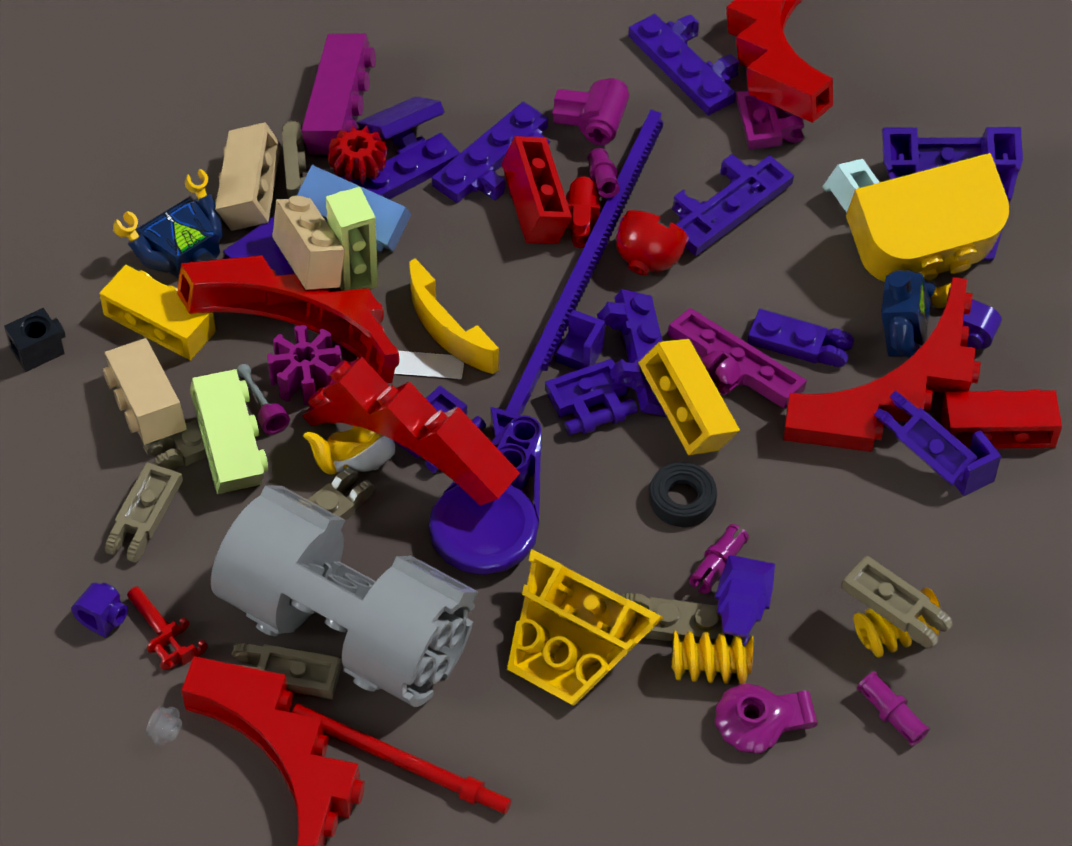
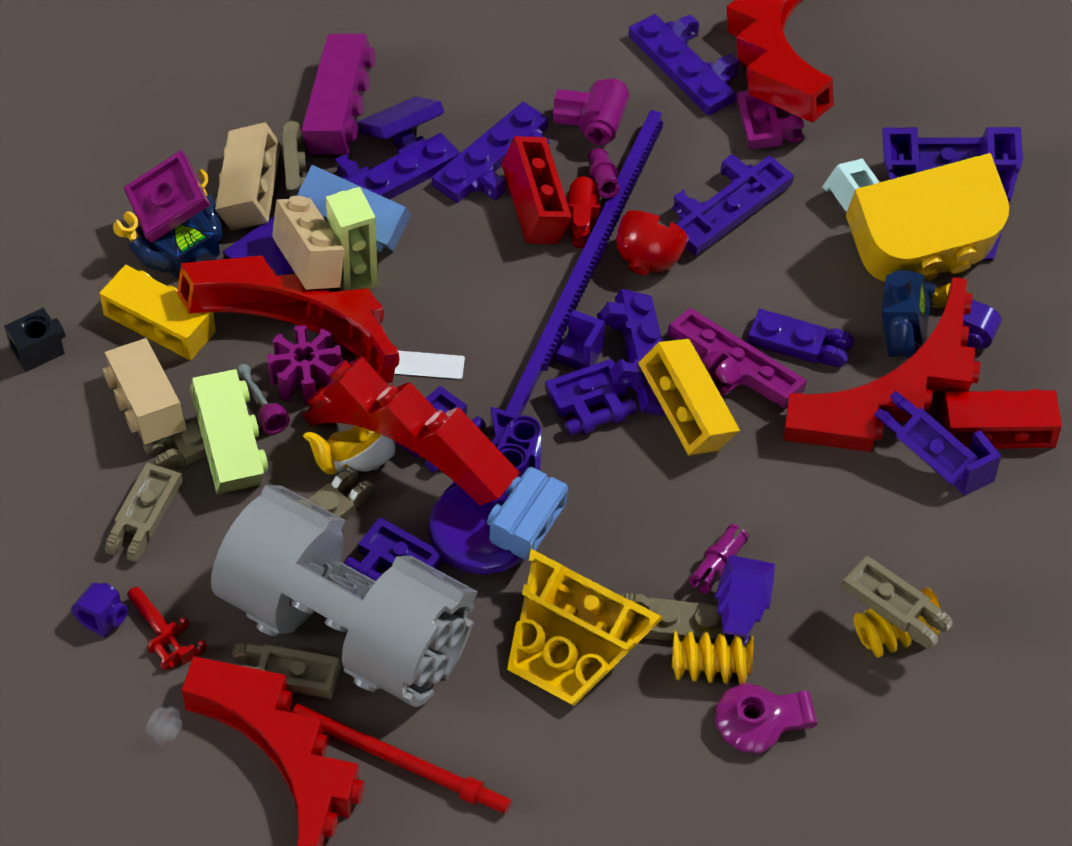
red gear [328,125,387,185] -> none
yellow slope [409,258,499,374] -> none
black tyre [649,462,717,527] -> none
magenta pin [856,671,930,746] -> none
none -> magenta tile [123,150,210,243]
none -> dark purple plate [344,517,443,581]
none -> medium blue brick [487,467,569,561]

